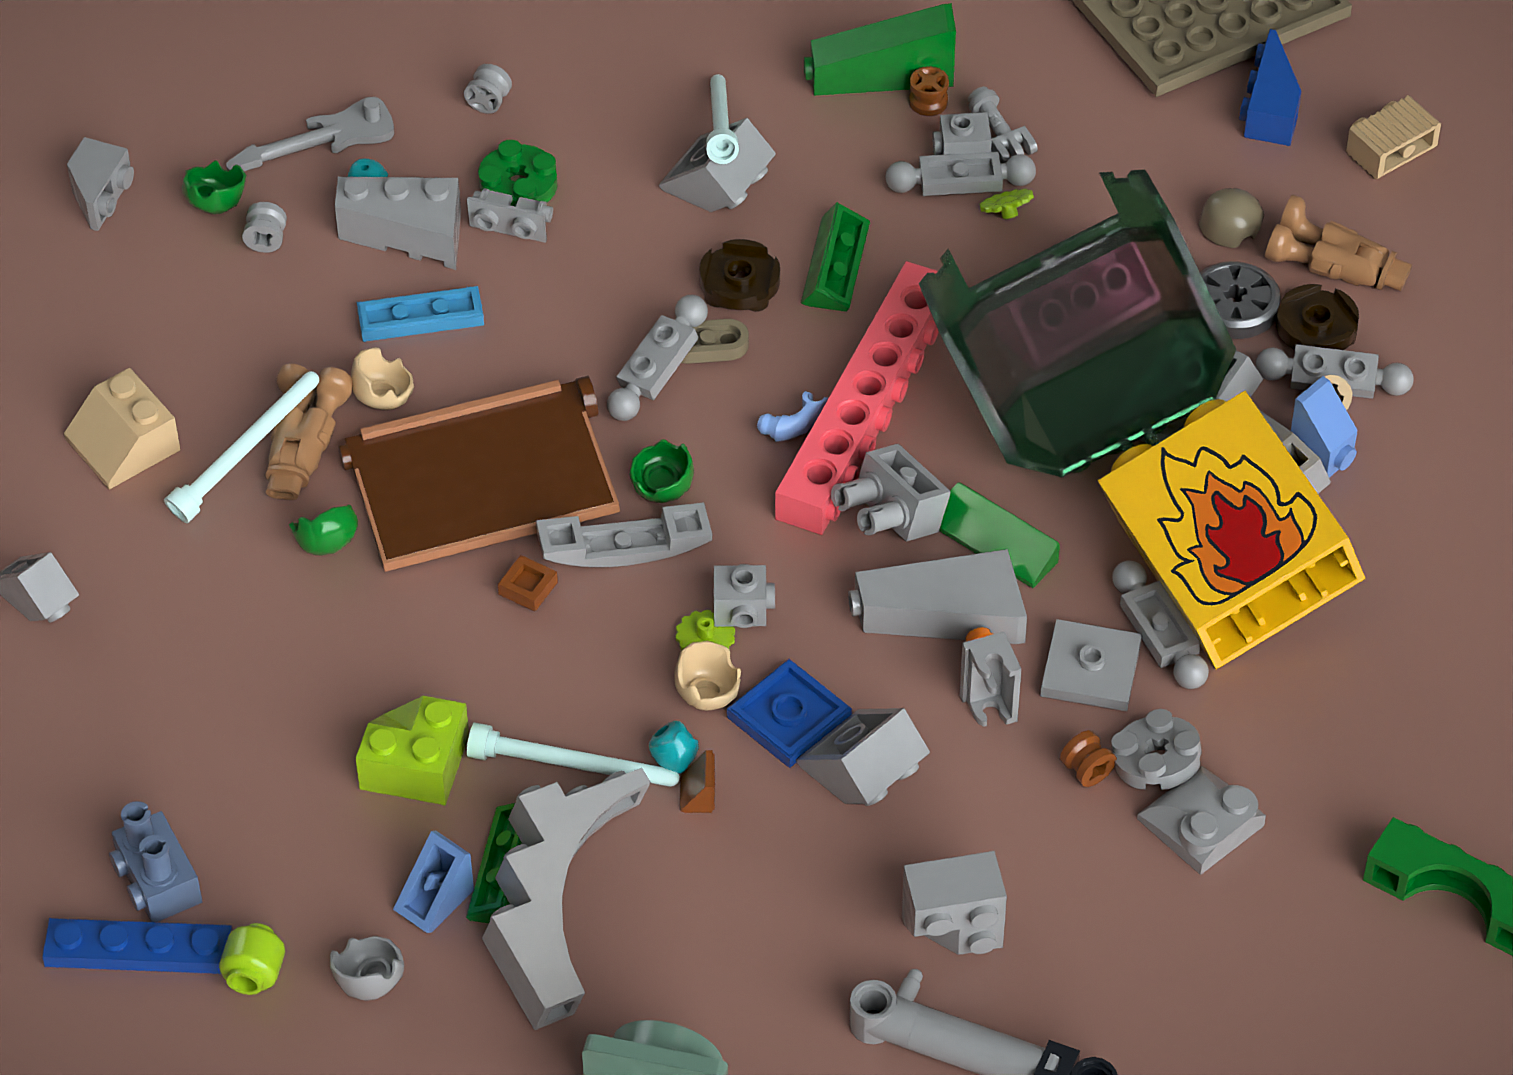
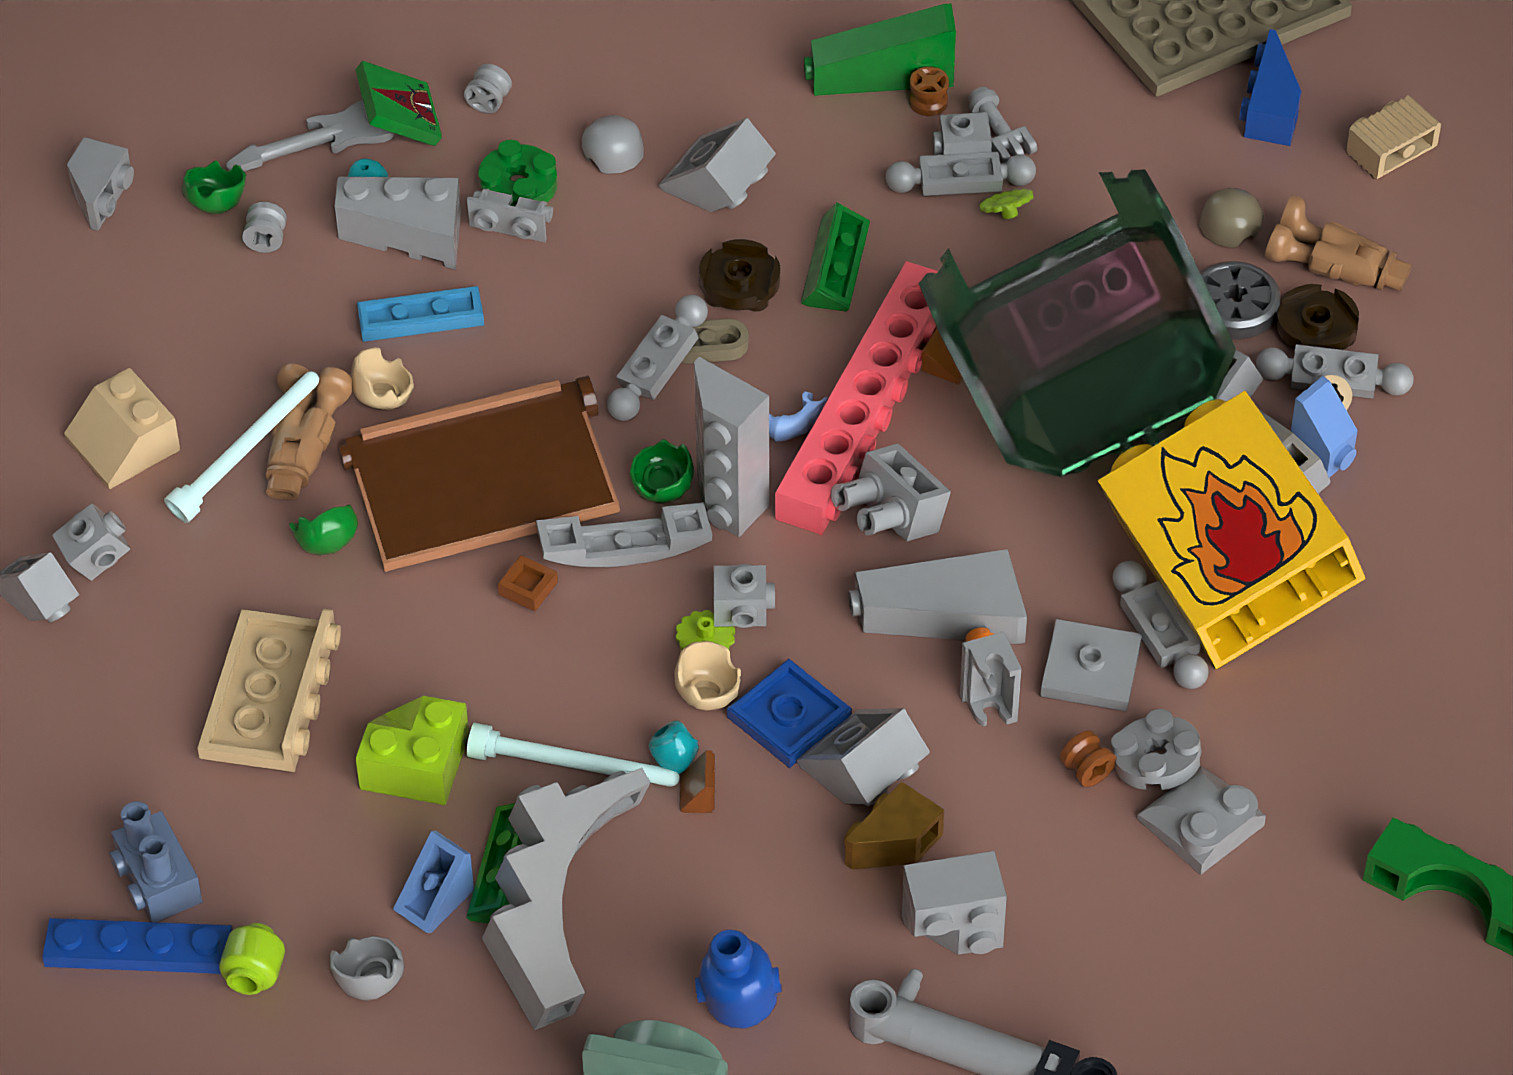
light aqua piece [706,74,739,164] -> none
green slope [939,482,1060,588] -> none
none -> light grey brick [52,503,131,581]
none -> tan bracket [197,608,341,772]
none -> green tile [355,60,442,146]
none -> light grey hair [581,115,644,174]
none -> light grey slope [694,357,769,537]
none -> blue piece [695,930,782,1029]
none -> pearl gold slope [844,781,944,869]
none -> dark orange slope [922,325,976,385]

